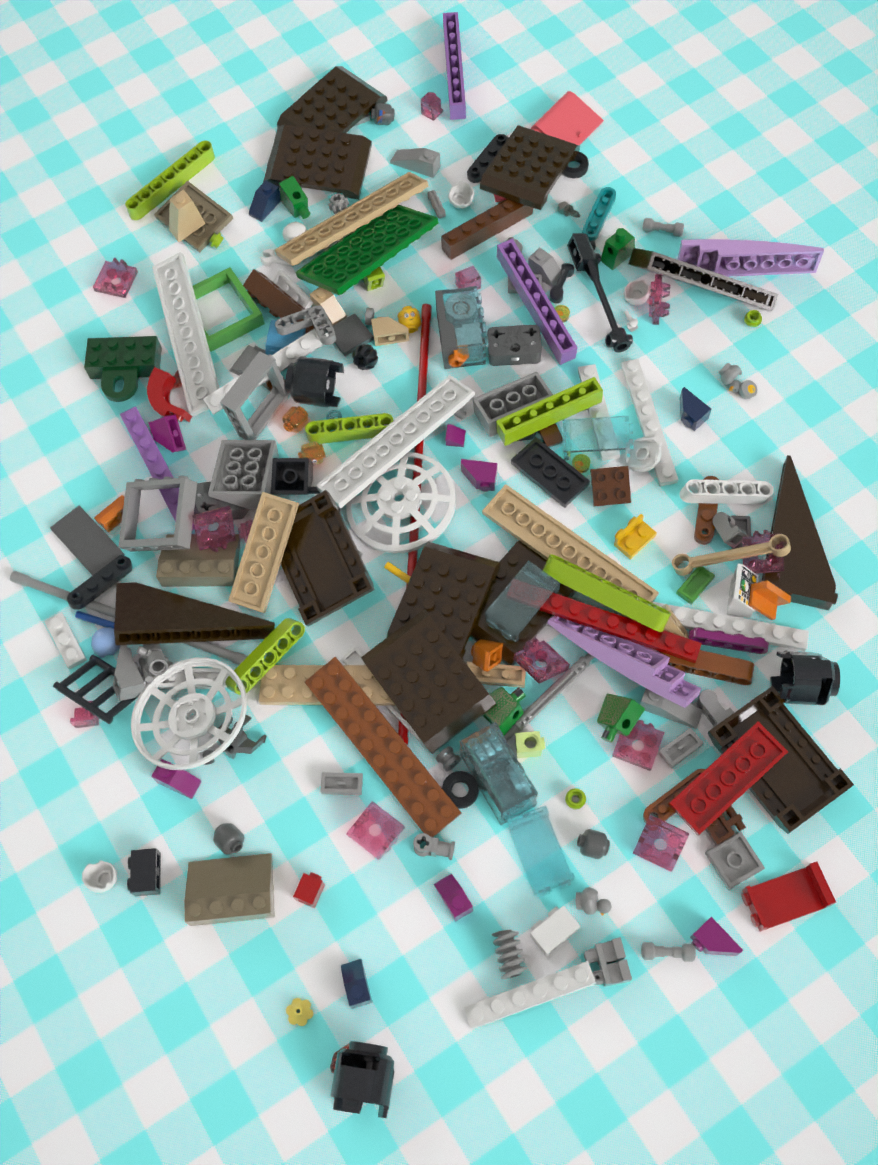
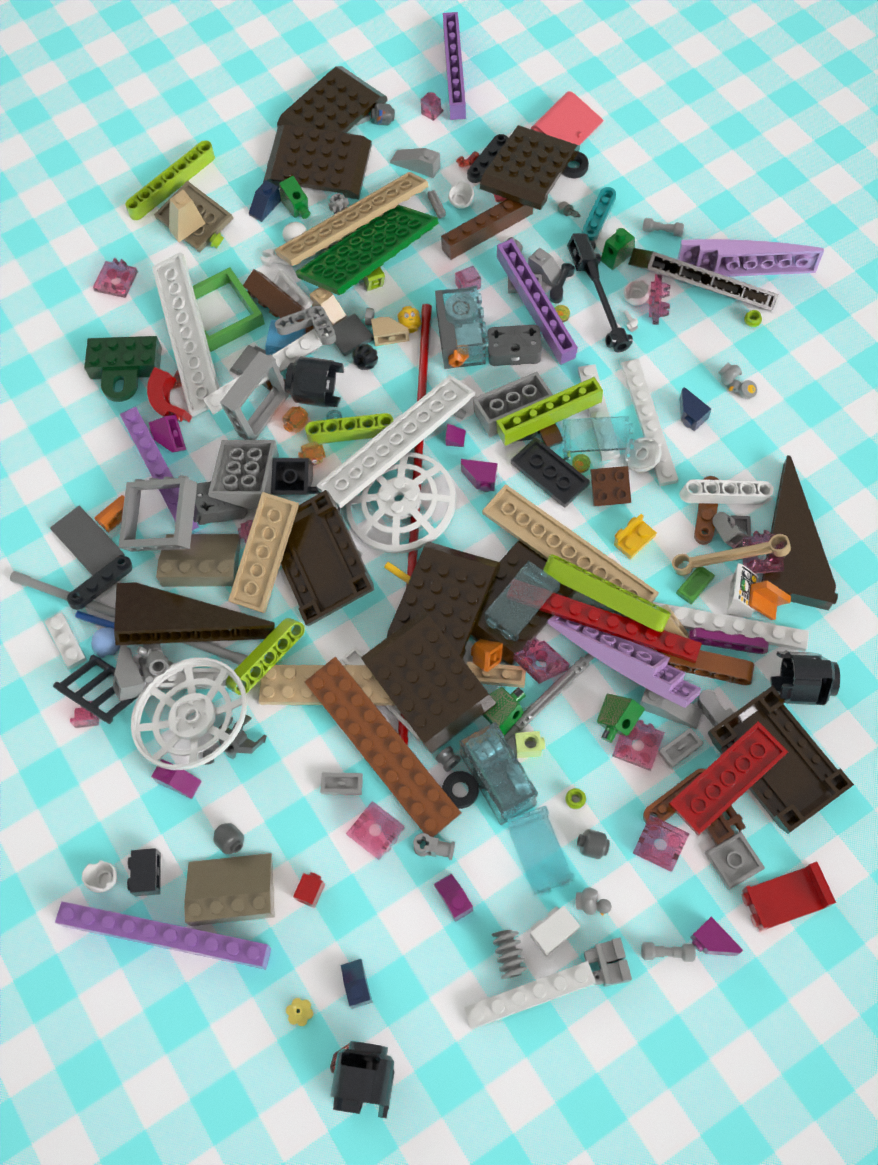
clear pink piece [192,506,236,552] -> none
none -> medium lavender brick [55,901,272,970]
none -> clear red arm [456,151,479,168]

